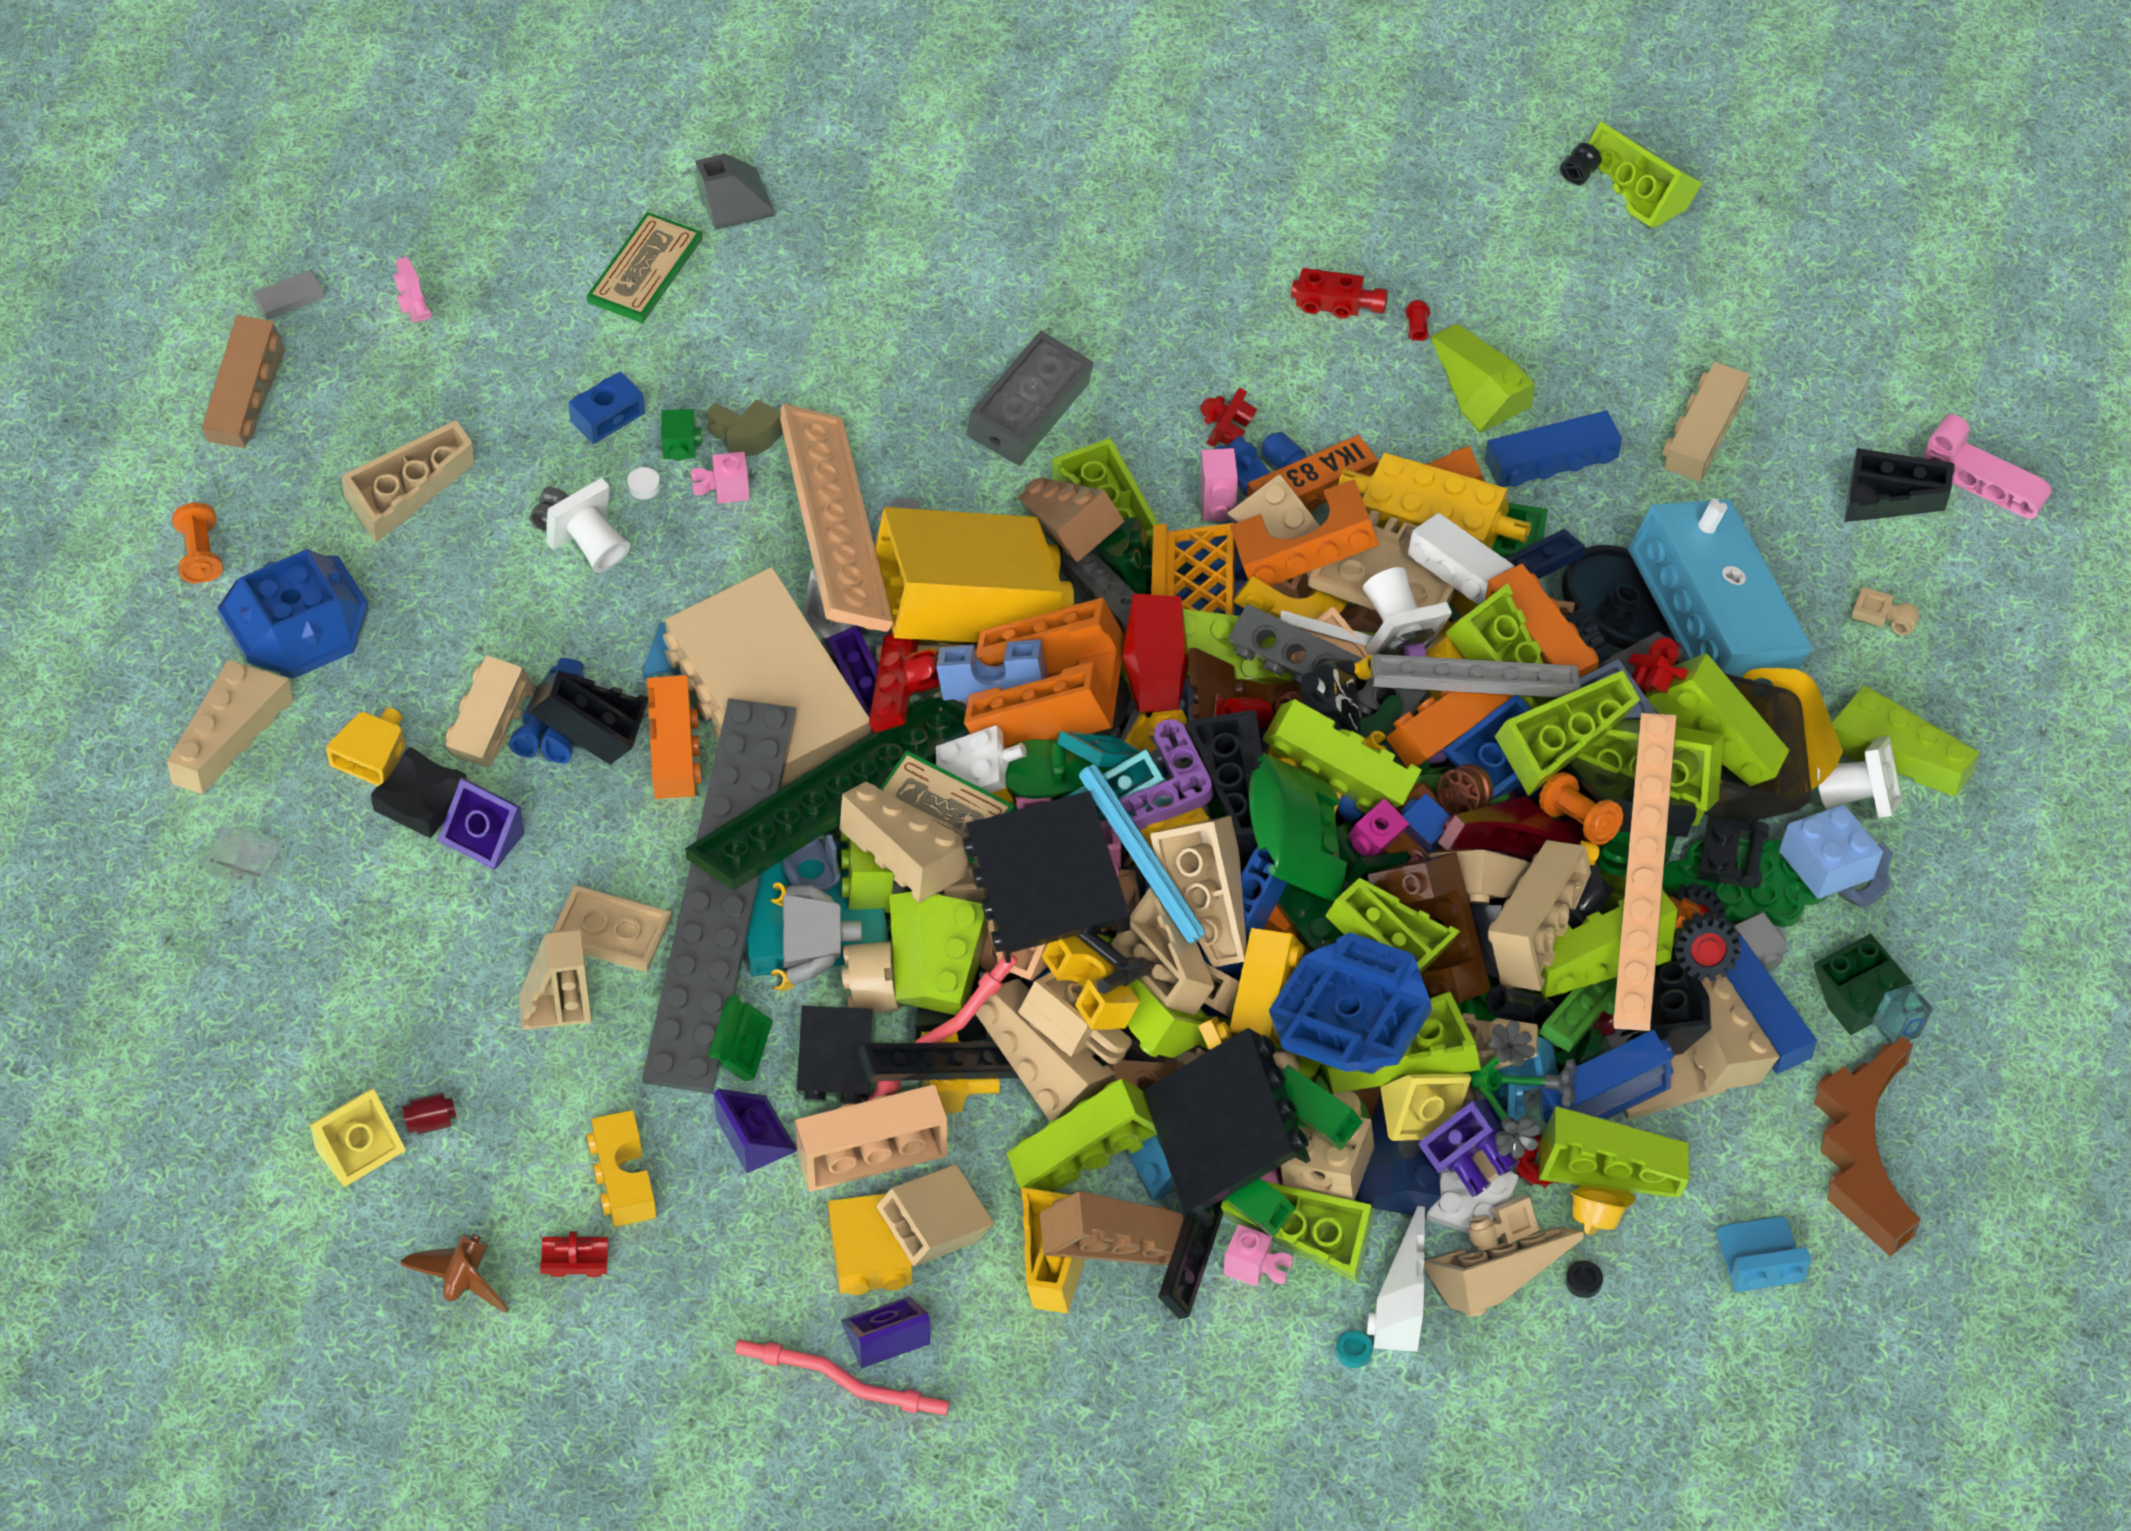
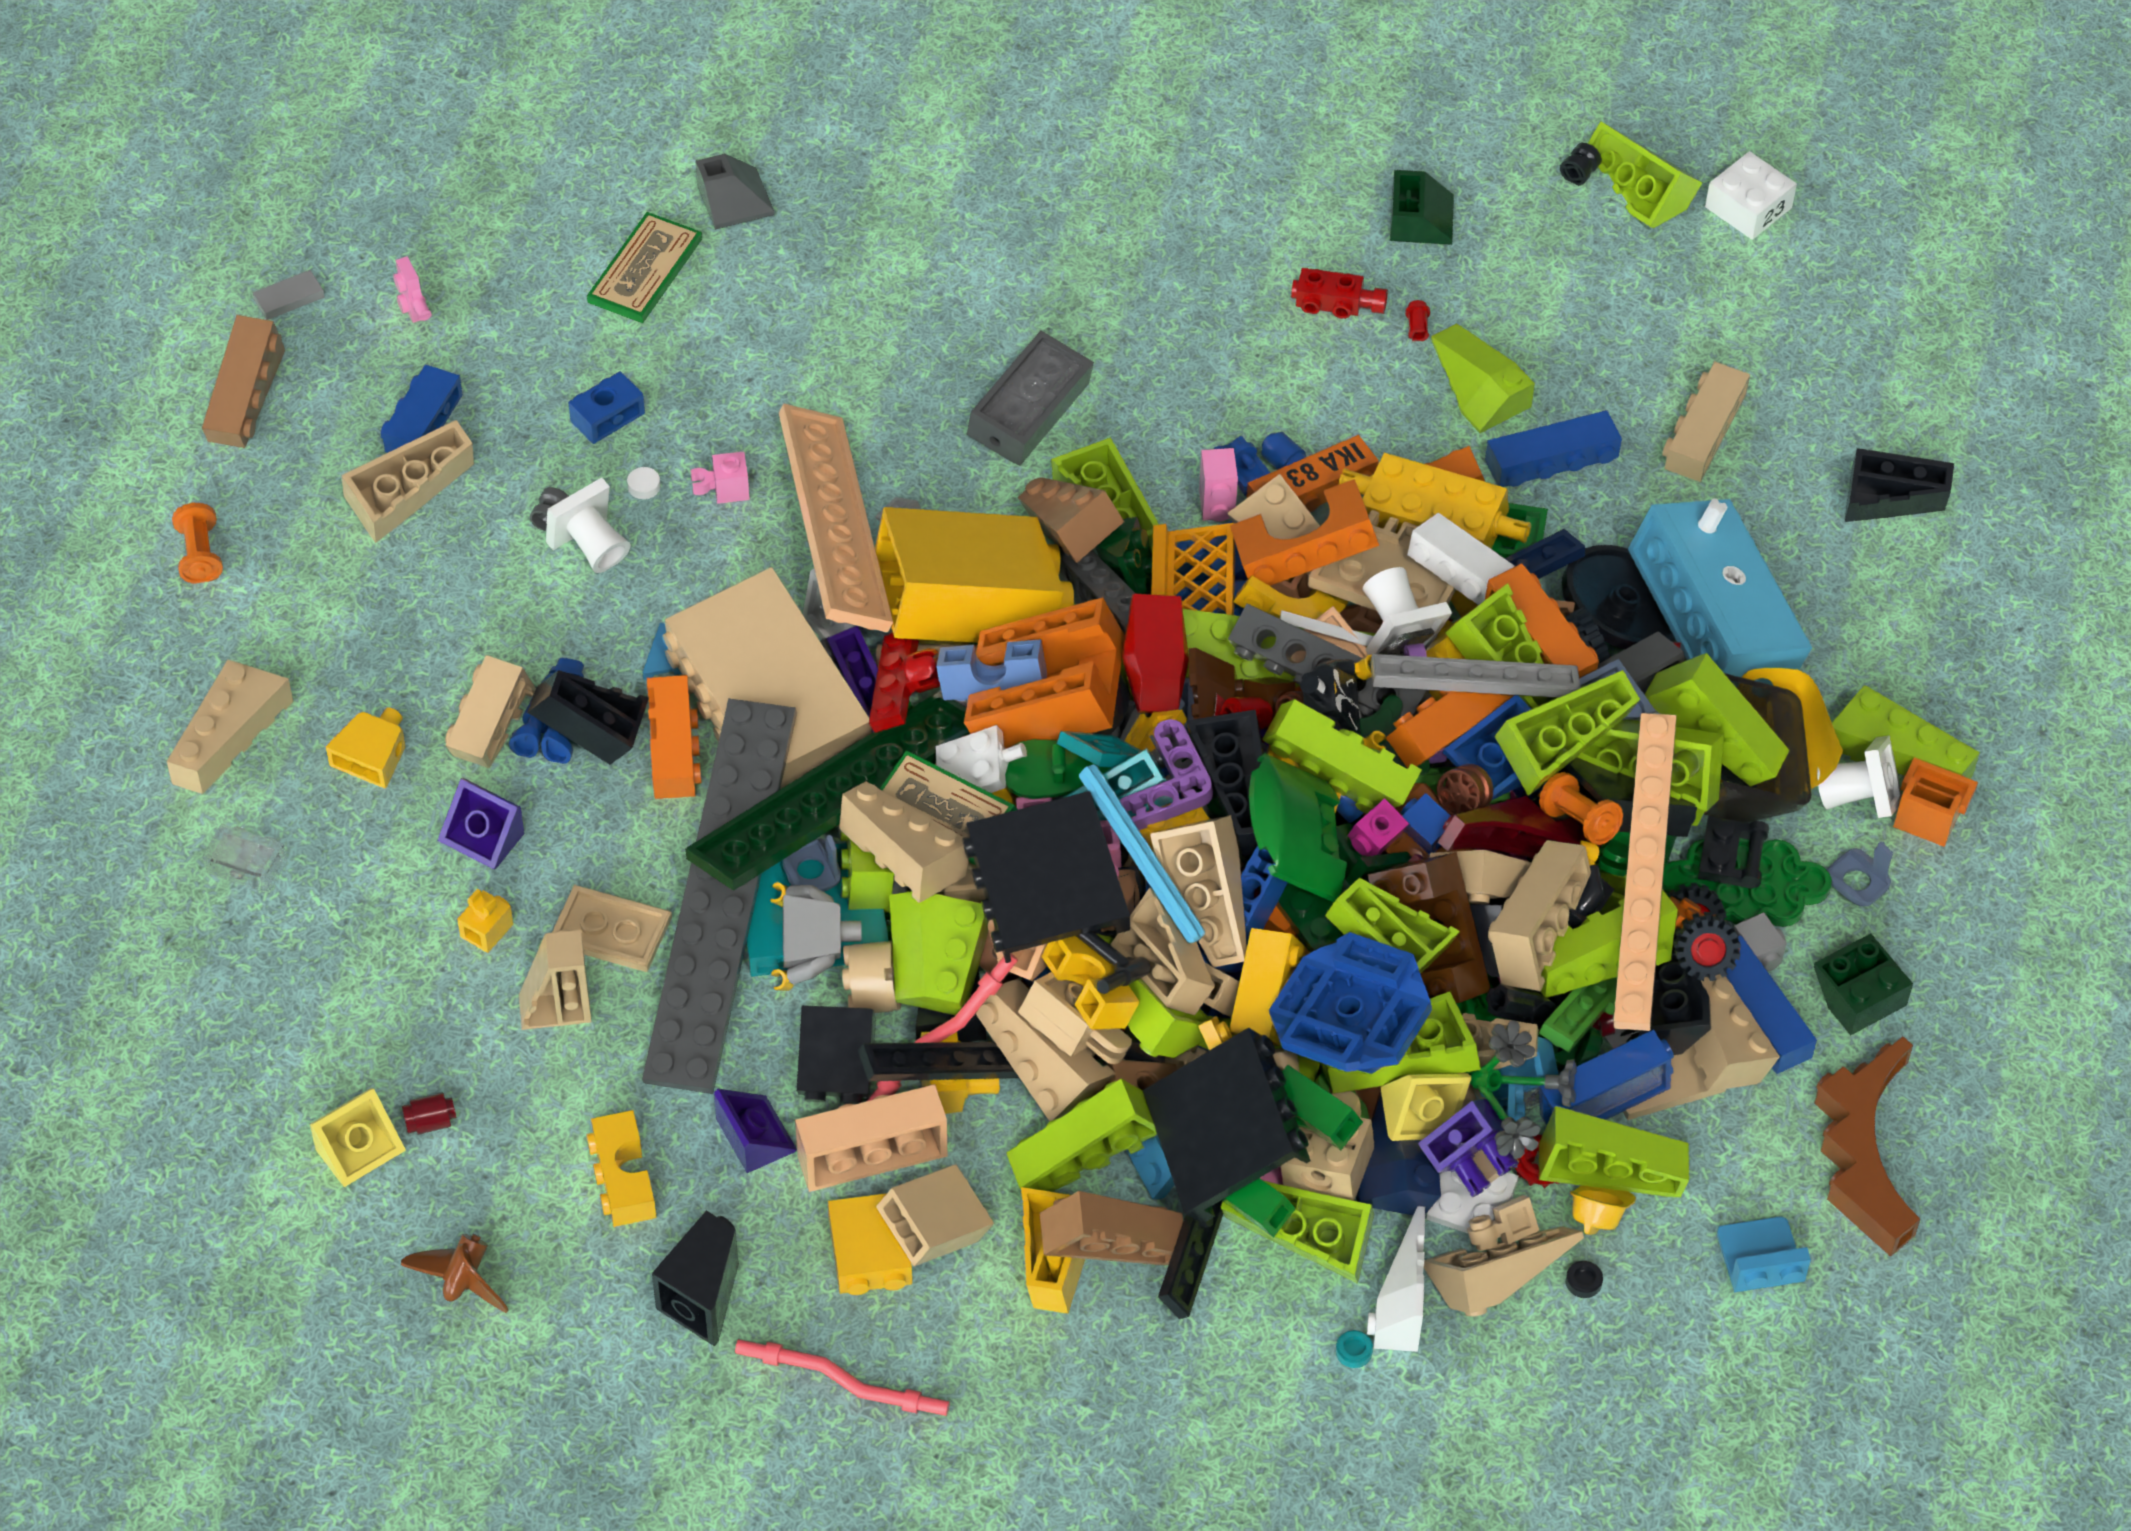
blue piece [218,549,369,679] -> none
black brick [371,747,467,838] -> none
red hips [540,1231,609,1277] -> none
green brick [661,409,702,461] -> none
olive brick [707,400,783,456] -> none
green plate [708,994,773,1082] -> none
dark purple slope [841,1296,930,1369] -> none
red hips [1200,387,1257,447] -> none
bright pink brick [1223,1224,1293,1287] -> none
red hips [1627,637,1688,694] -> none
light blue brick [1779,804,1883,899] -> none
tan plate [1852,587,1919,635] -> none
clear light blue brick [1872,984,1933,1044] -> none
bright pink beam [1924,414,2052,519] -> none
none -> blue brick [381,364,463,453]
none -> yellow brick [457,889,513,953]
none -> black slope [652,1210,739,1346]
none -> dark green slope [1390,170,1454,245]
none -> white brick [1705,151,1797,240]
none -> orange plate [1893,757,1978,847]

